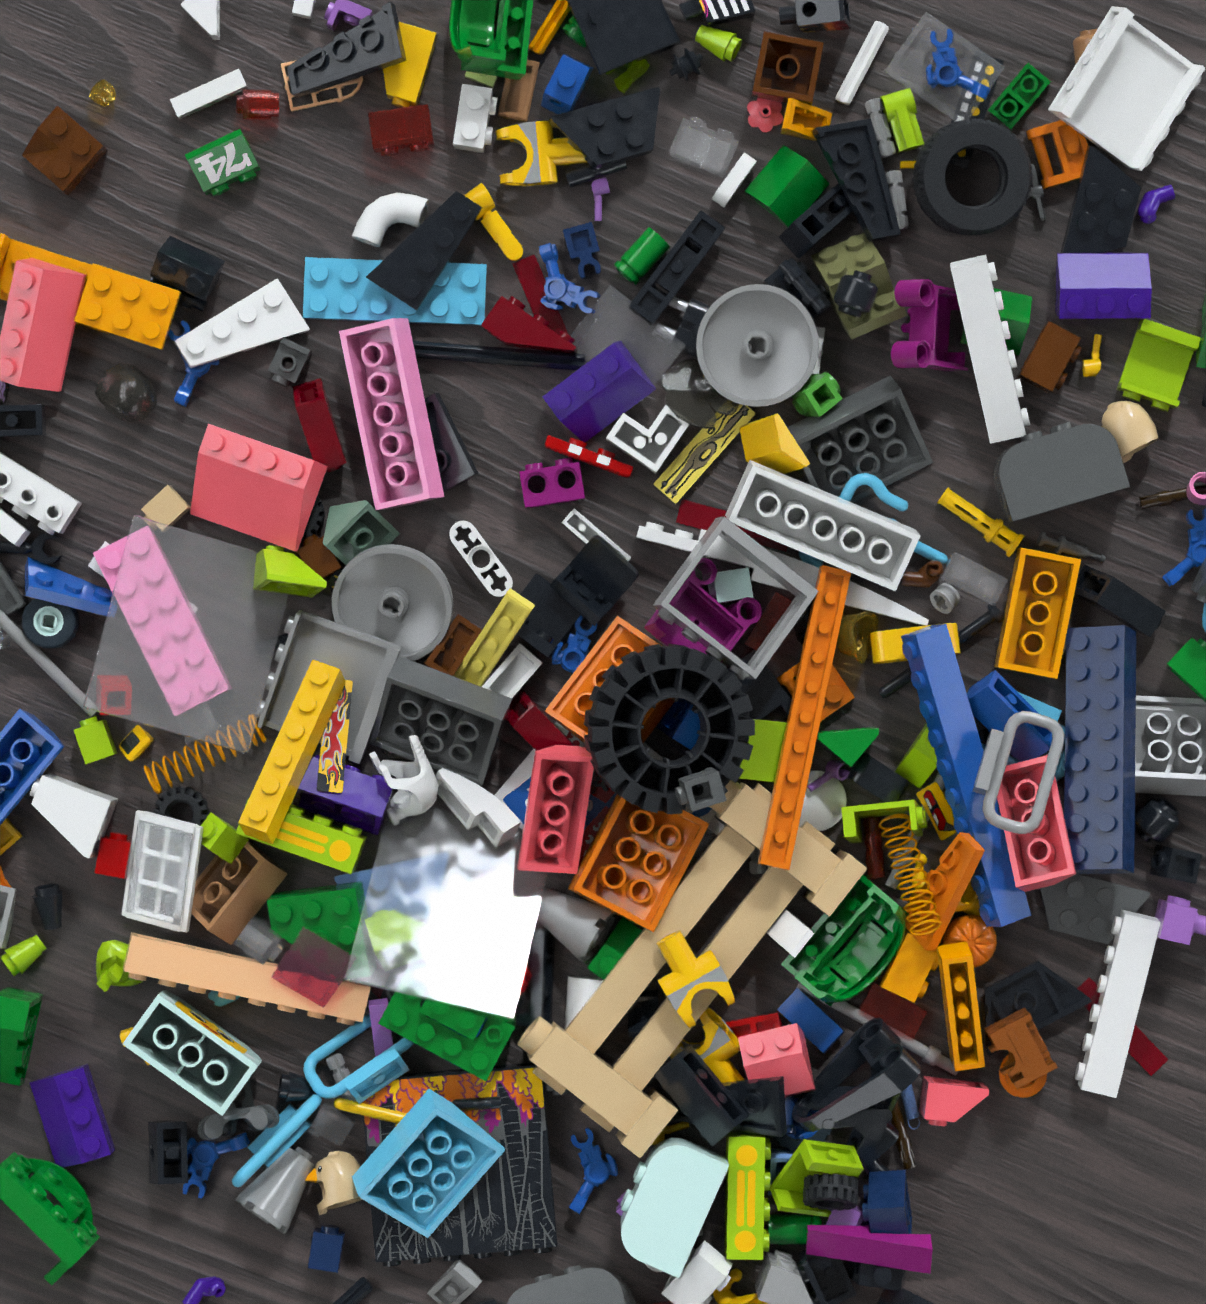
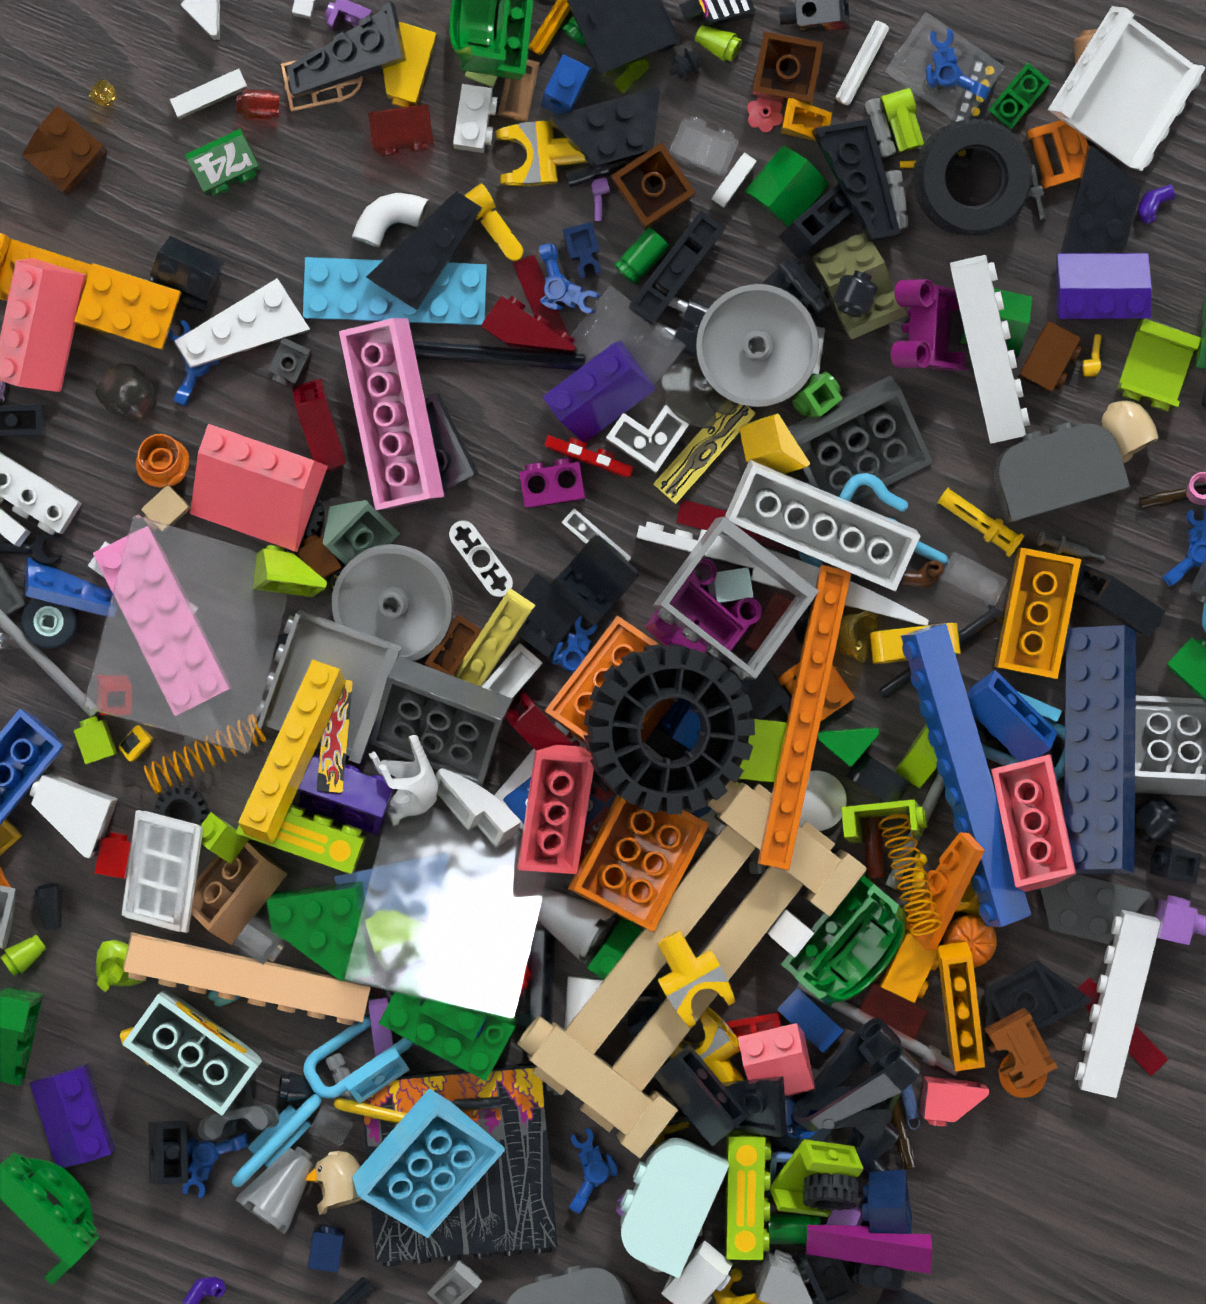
clear pink slope [271,927,356,1008] -> none
dark grey brick [675,767,726,812] -> none
medium lavender hand [807,760,850,792] -> none
yellow sticker [916,782,956,841] -> none
light grey bush [930,583,961,614] -> none
light grey bar [972,711,1065,834] -> none
none -> orange piece [136,434,189,488]
none -> reddish brown slope [611,142,696,230]

